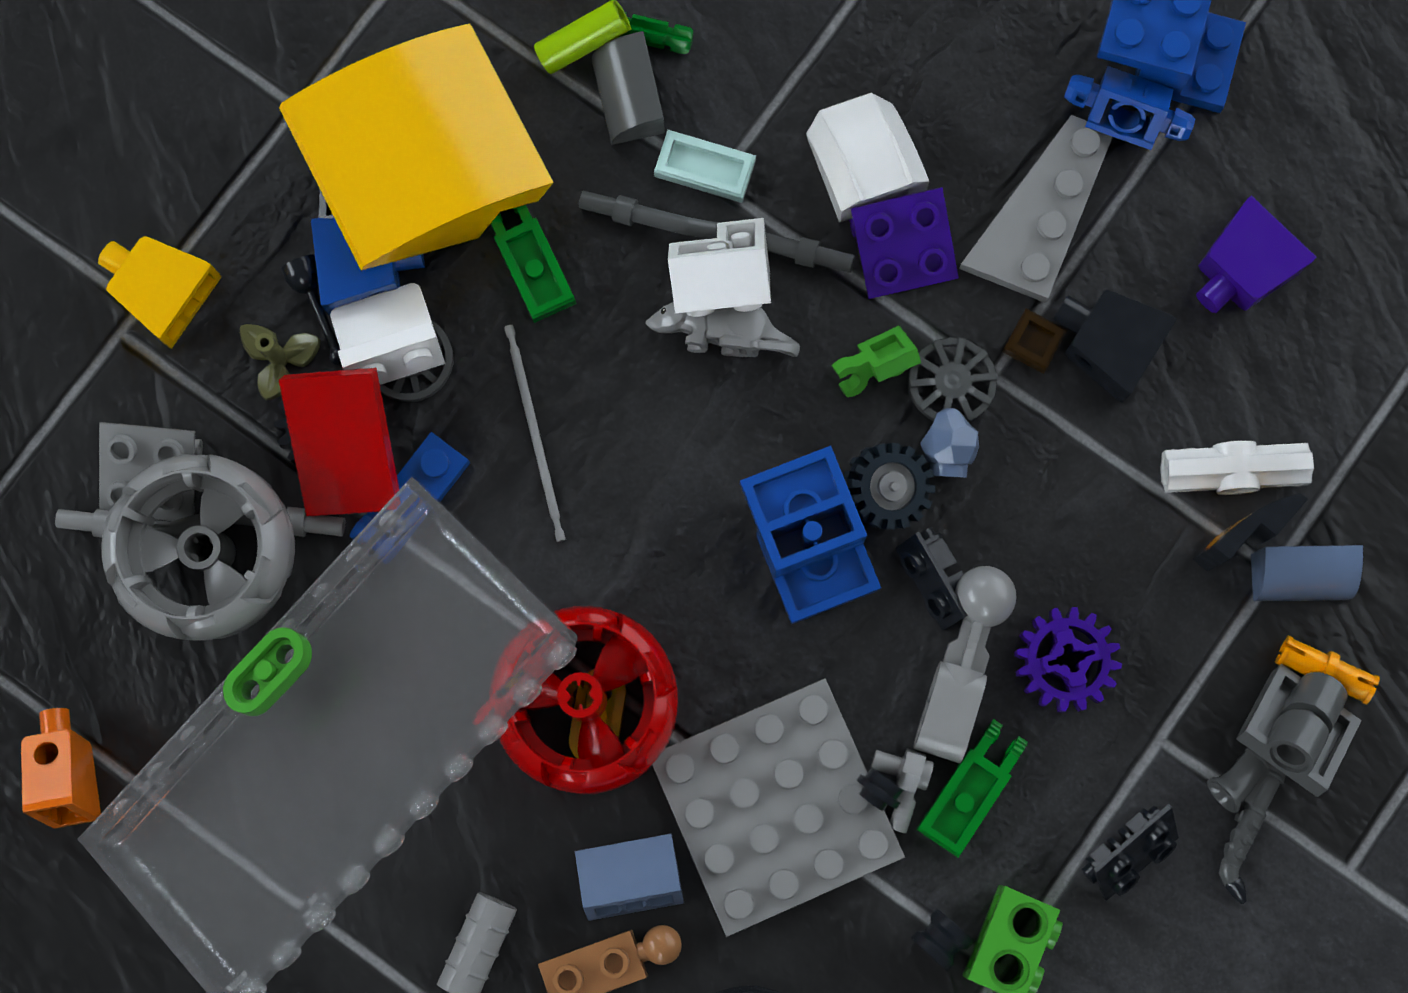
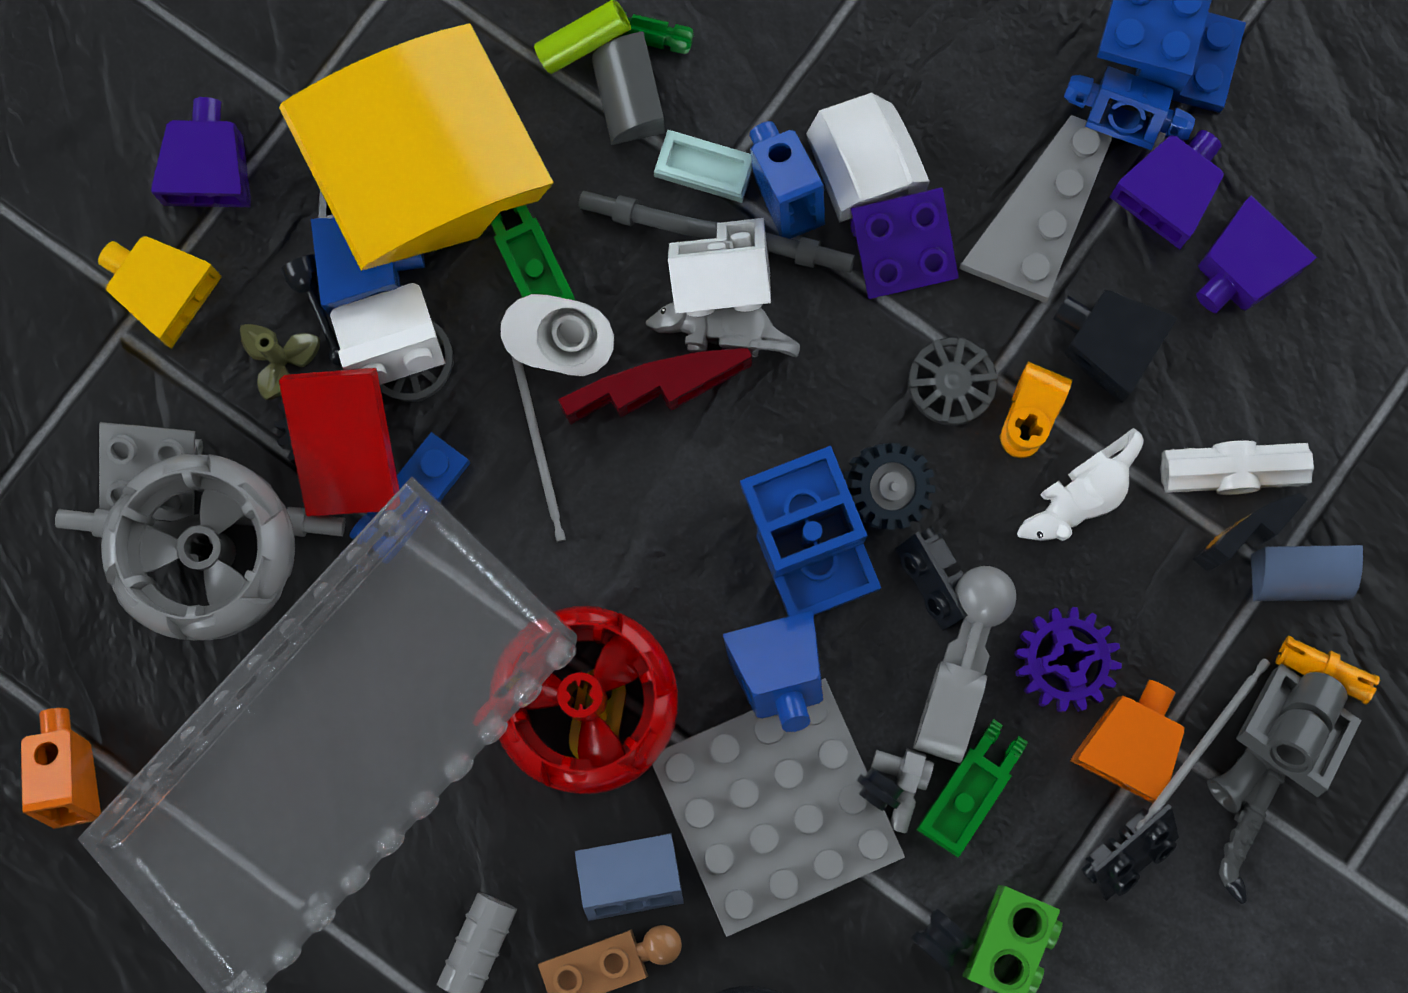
bright green plate [223,628,312,716] -> none
bright green plate [832,326,921,397] -> none
sand blue rock [920,408,979,477] -> none
dark brown tile [1002,308,1067,374] -> none
none -> dark purple torso [151,97,251,208]
none -> white piece [501,294,614,376]
none -> dark red slope [558,348,752,425]
none -> blue torso [723,610,823,732]
none -> blue torso [749,121,825,239]
none -> light orange piece [1000,362,1072,458]
none -> white animal [1017,428,1144,541]
none -> orange torso [1070,680,1185,804]
none -> dark purple torso [1110,130,1224,250]
none -> light grey piece [1134,659,1270,831]

